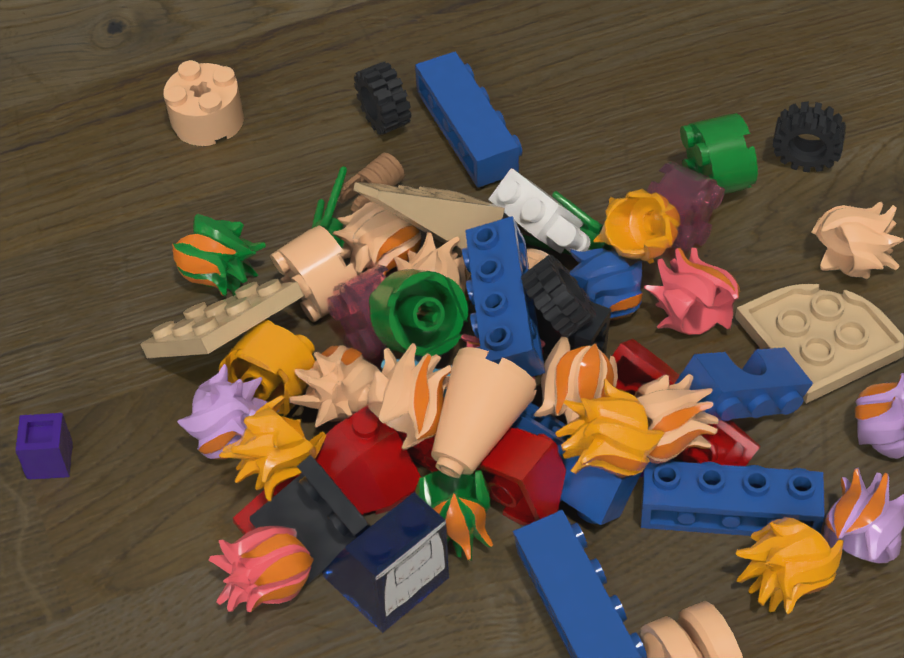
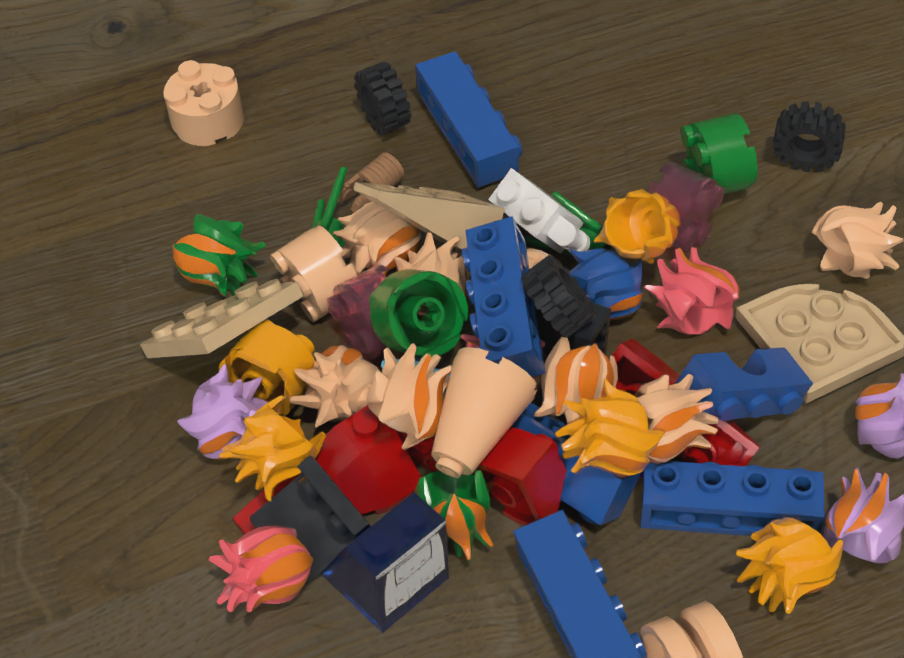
dark purple panel [15,413,73,480] -> none

